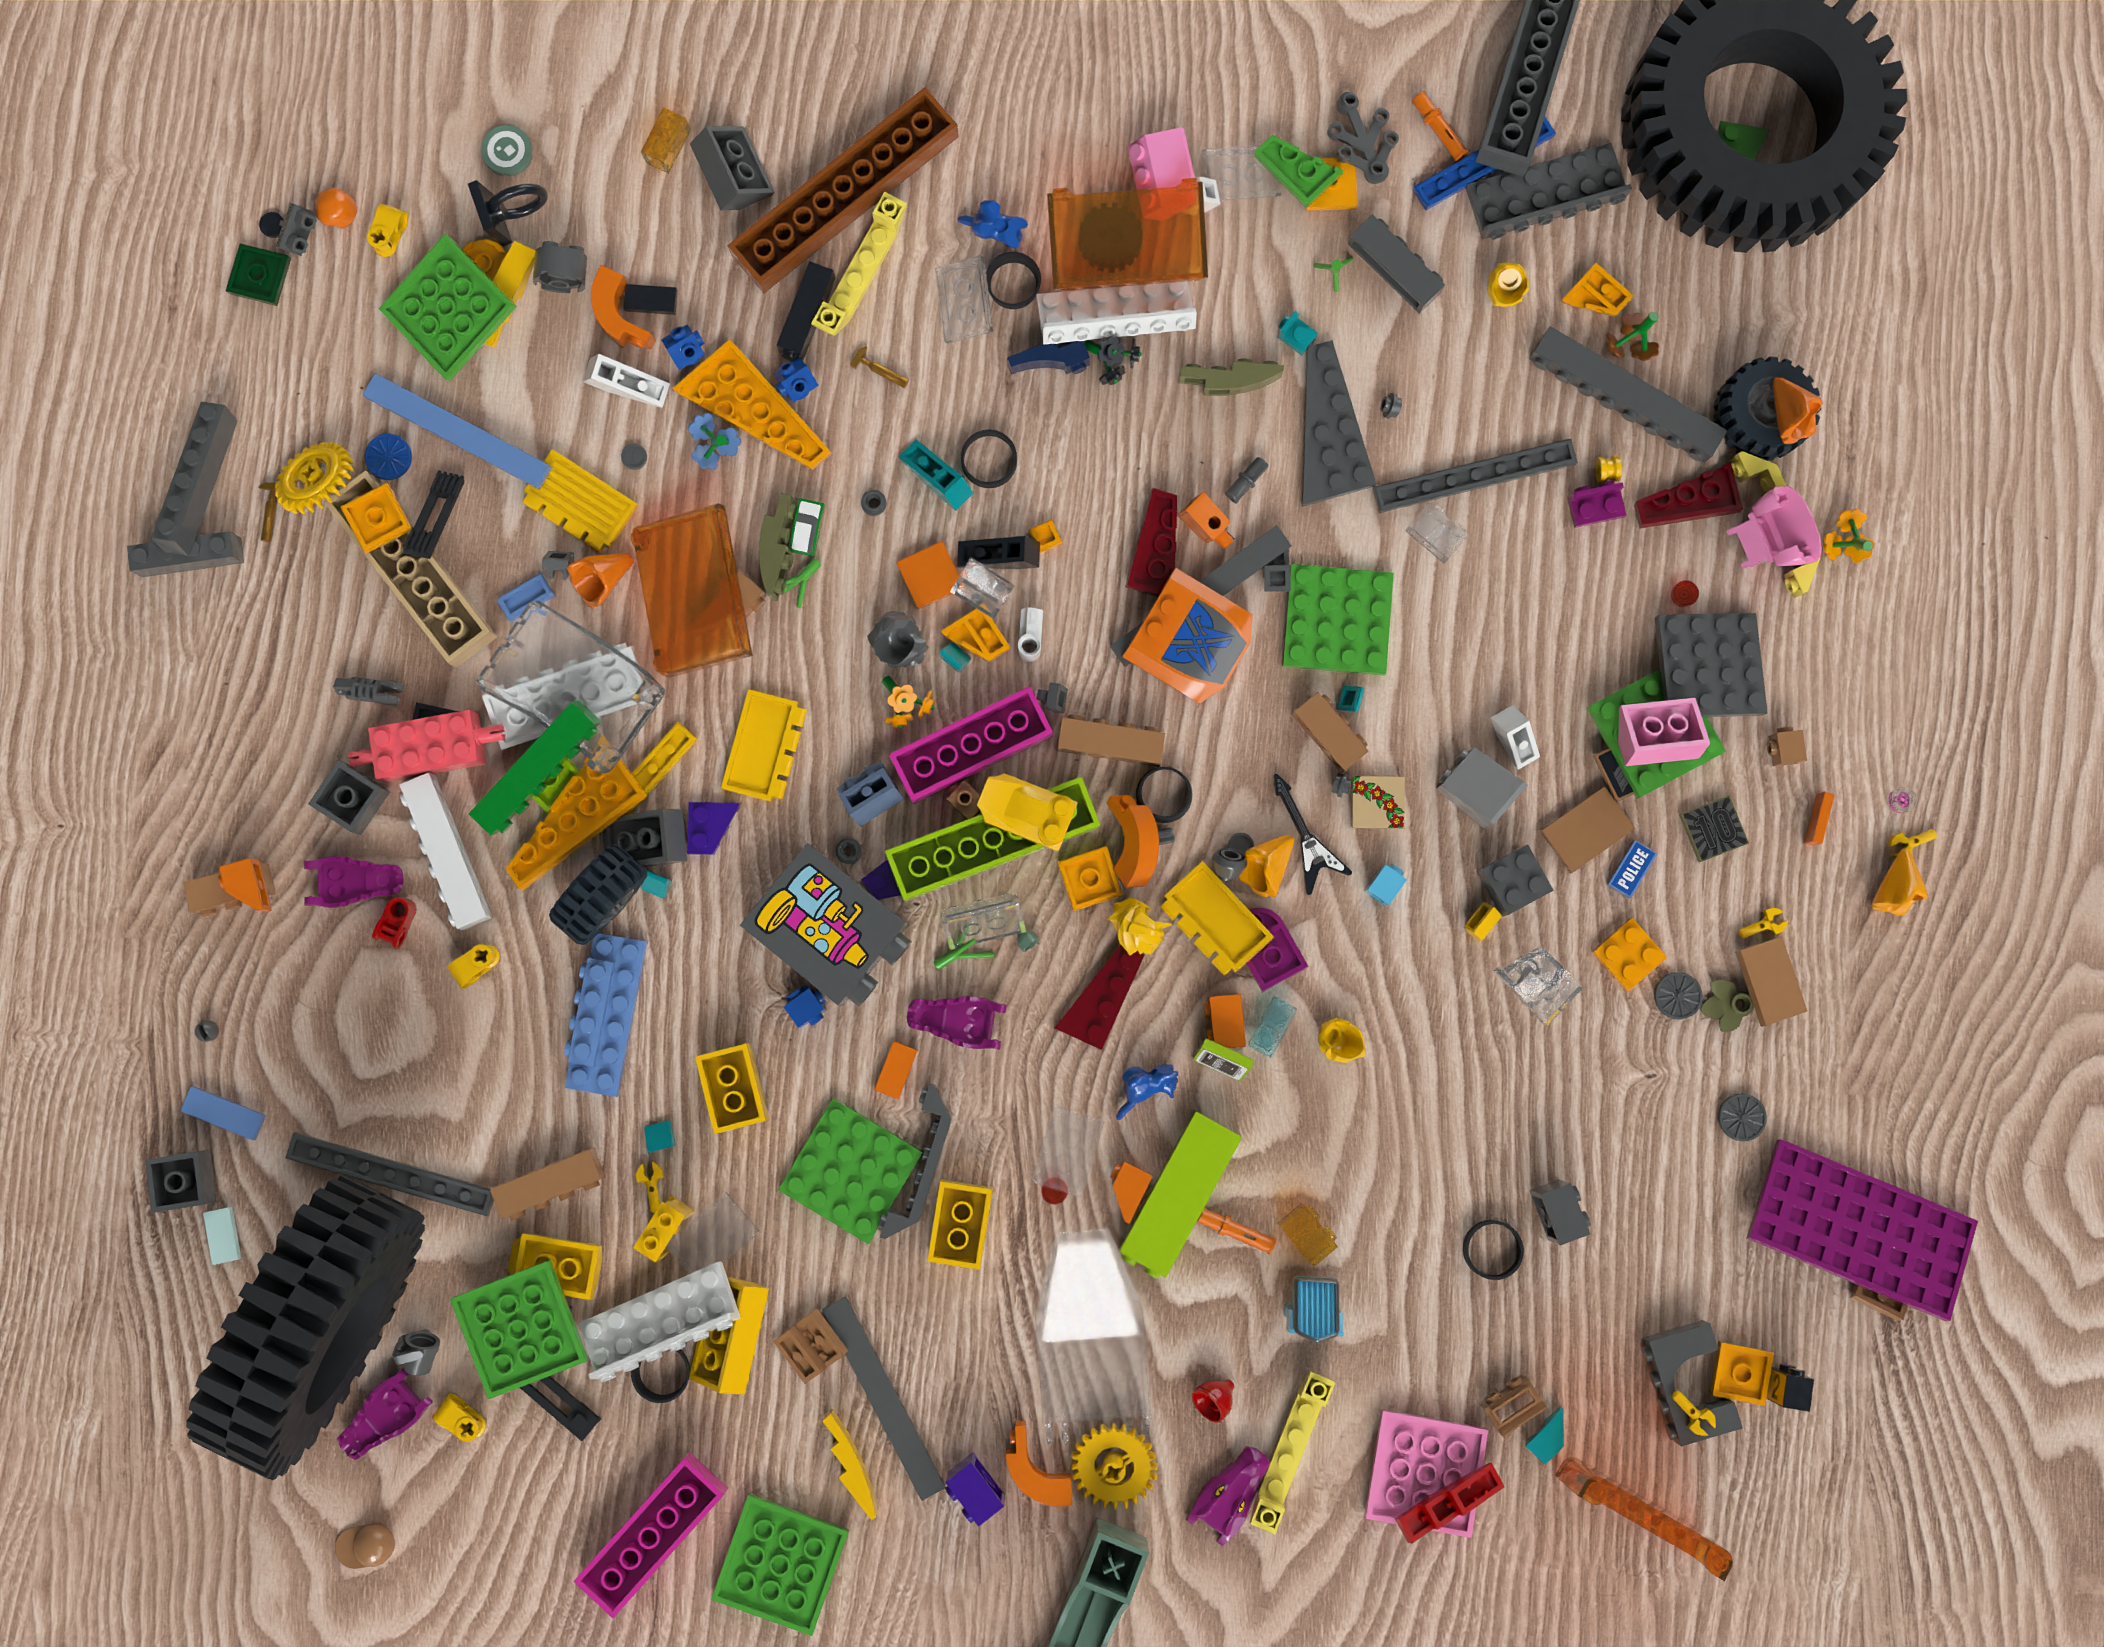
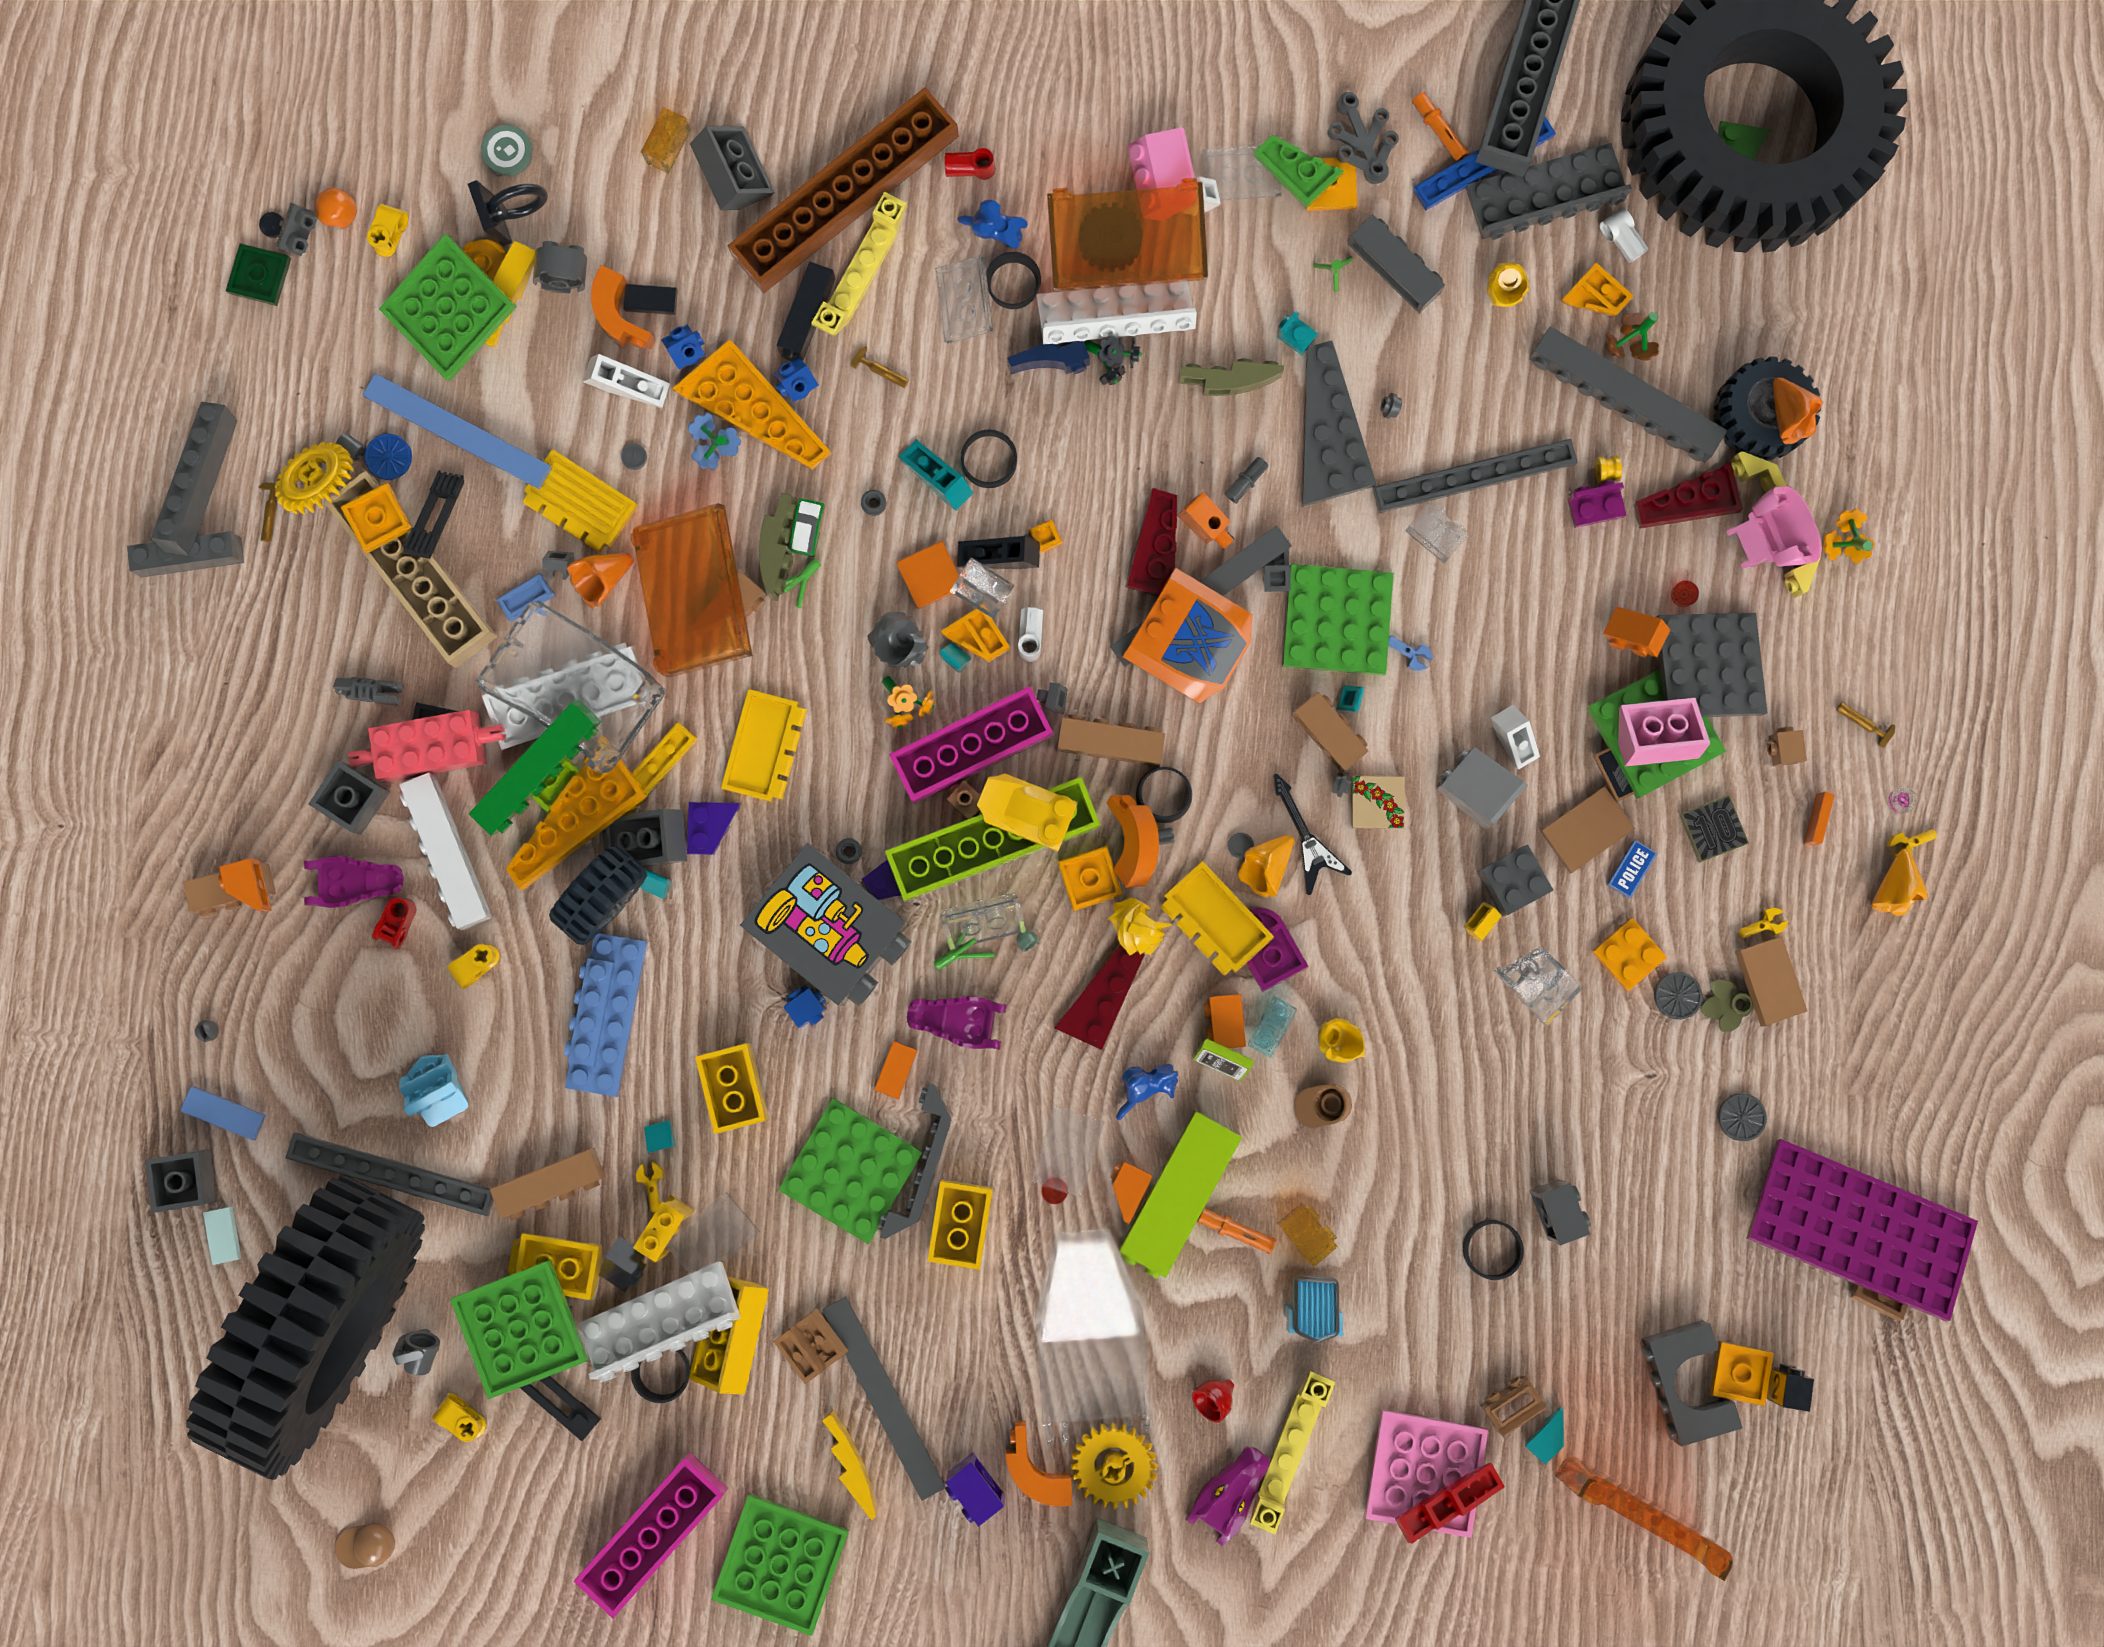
magenta animal [337,1368,433,1460] -> none
sand blue brick [837,760,904,827] -> none
dark grey cone [1212,848,1248,881] -> none
medium azure brick [1364,864,1407,906] -> none
yellow bar [1672,1390,1716,1436] -> none
none -> dark grey hinge [336,433,366,461]
none -> medium azure piece [399,1053,468,1127]
none -> black brick [599,1236,647,1292]
none -> red piece [945,148,996,180]
none -> medium nougat cap [1294,1084,1352,1128]
none -> medium blue bar [1388,635,1433,671]
none -> white piece [1600,208,1649,263]
none -> orange brick [1603,606,1670,657]
none -> pearl gold piece [1836,702,1895,748]

